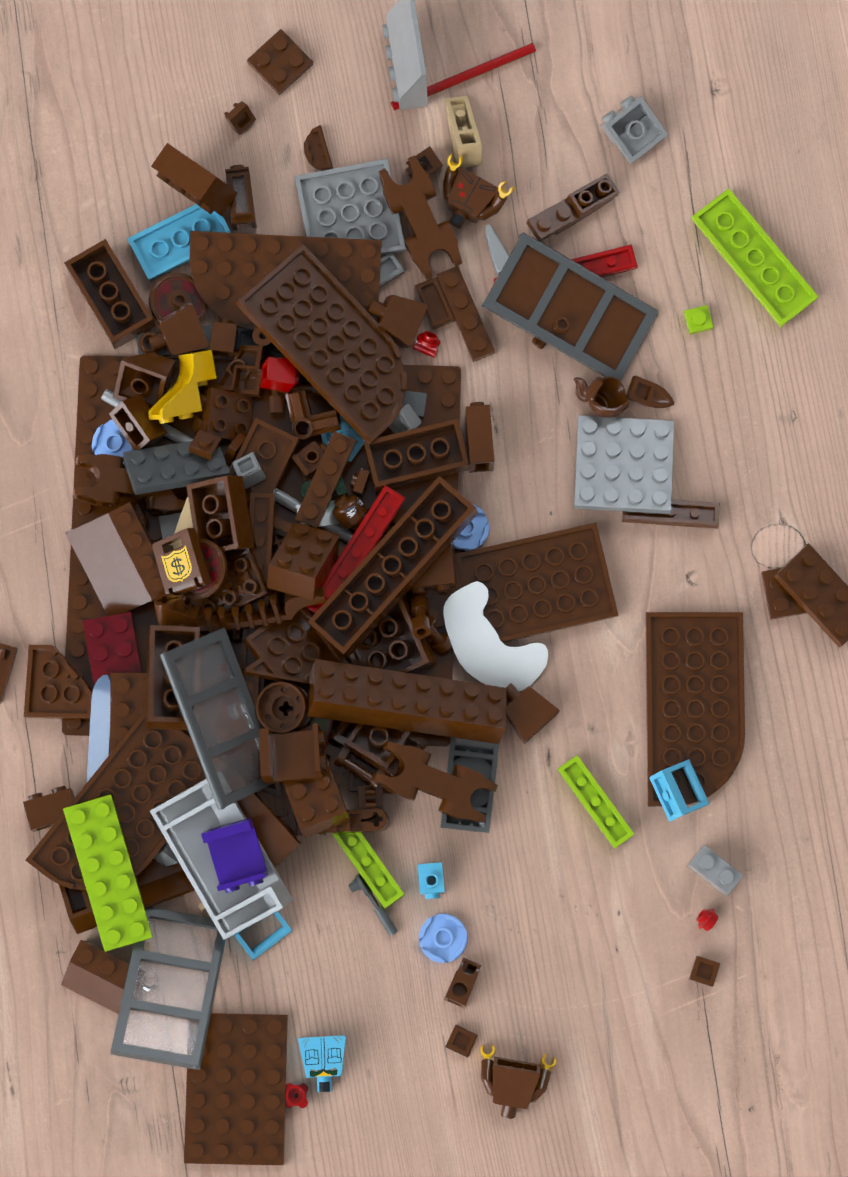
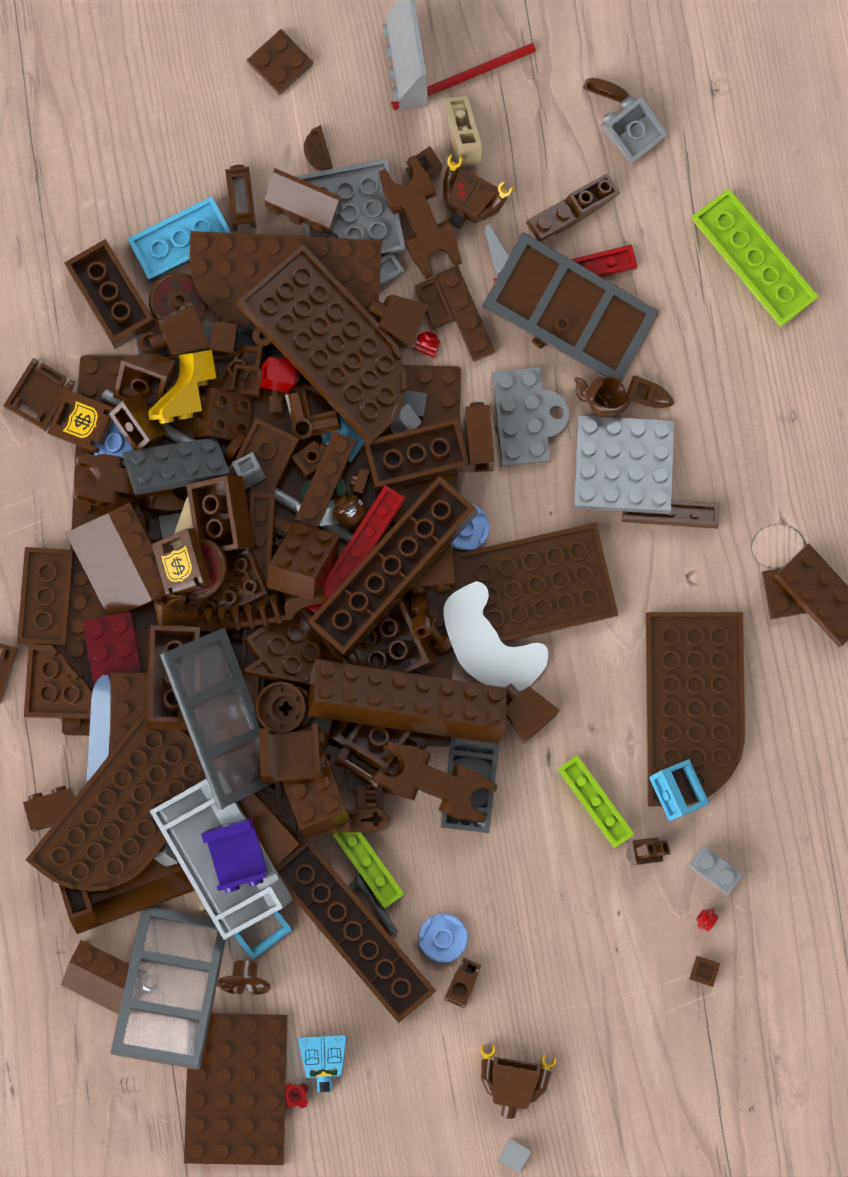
lime plate [63,794,153,952] -> none
reddish brown brick [151,143,238,216] -> none
reddish brown plate [189,429,222,460] -> none
reddish brown tile [224,101,257,135] -> none
medium azure brick [418,862,445,899] -> none
reddish brown tile [445,1025,478,1058] -> none
lime plate [684,305,713,335] -> none
none -> reddish brown container [3,358,75,432]
none -> reddish brown plate [17,547,74,647]
none -> reddish brown container [47,390,114,454]
none -> reddish brown wheel [217,960,271,995]
none -> slope [264,168,342,234]
none -> reddish brown brick [275,839,436,1024]
none -> light grey plate [492,367,569,467]
none -> light grey slope [498,1139,532,1173]
none -> reddish brown tile [583,78,629,103]
none -> reddish brown hips [626,837,670,866]

